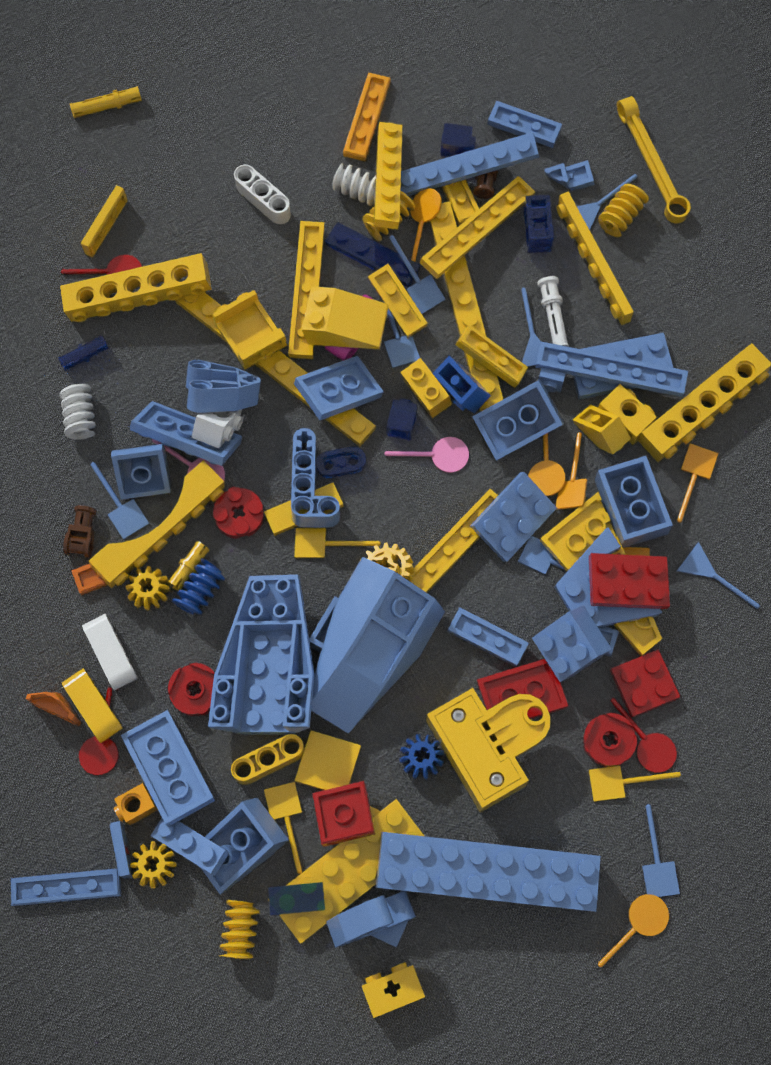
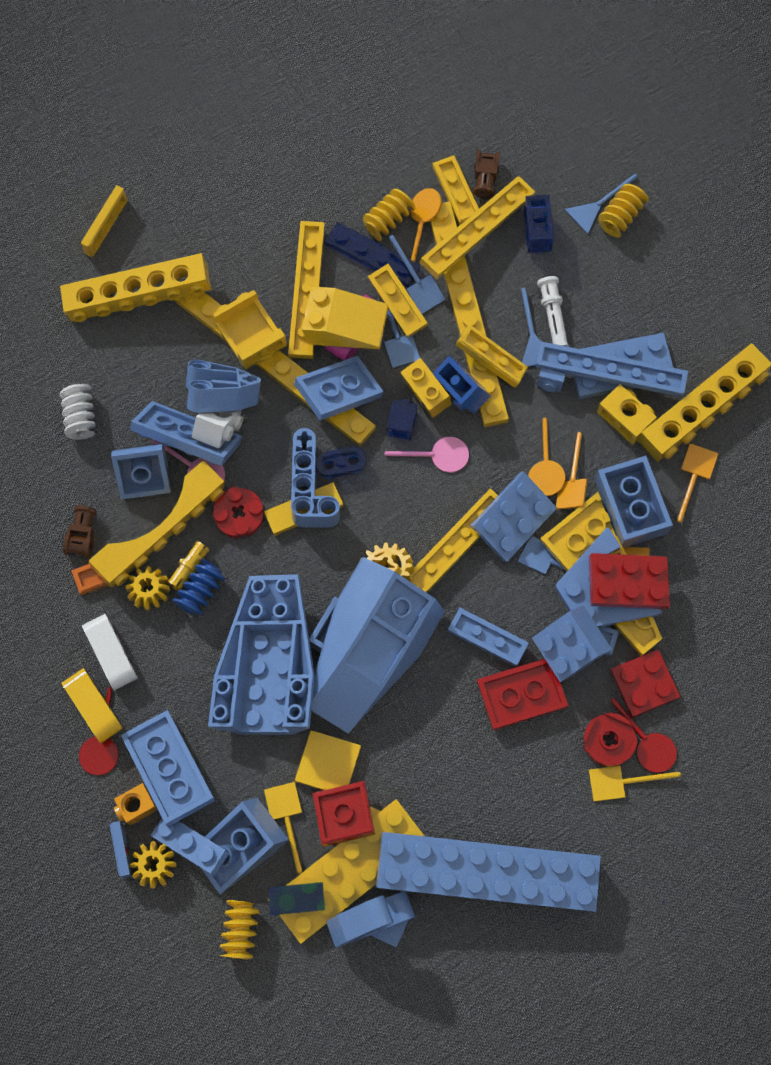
medium blue tile [11,868,121,906] -> none
orange slope [25,692,81,727] -> none
clear blue pin [58,335,109,371] -> none
red piece [61,255,142,275] -> none
yellow pin [70,86,142,119] -> none
medium blue piece [91,462,150,539] -> none
red plate [168,663,215,716] -> none
yellow beam [231,734,305,785] -> none
white beam [234,164,291,225] -> none
yellow piece [294,528,381,558] -> none
white piece [332,163,376,206] -> none
light orange tile [343,72,391,162] -> none
yellow brick [362,962,425,1018] -> none
yellow plate [374,122,402,229] -> none
medium blue plate [400,132,540,196] -> none
blue gear [400,734,444,780] -> none
yellow brick [426,688,550,813] -> none
clear blue brick [440,123,476,157] -> none
medium blue slope [472,379,564,460] -> none
medium blue plate [487,101,562,148] -> none
medium blue slope [544,160,595,191] -> none
yellow plate [556,191,634,325] -> none
yellow slope [573,405,631,454] -> none
light orange piece [598,894,669,967] -> none
yellow piece [616,96,691,224] -> none
medium blue piece [642,804,680,897] -> none
medium blue piece [677,542,760,609] -> none

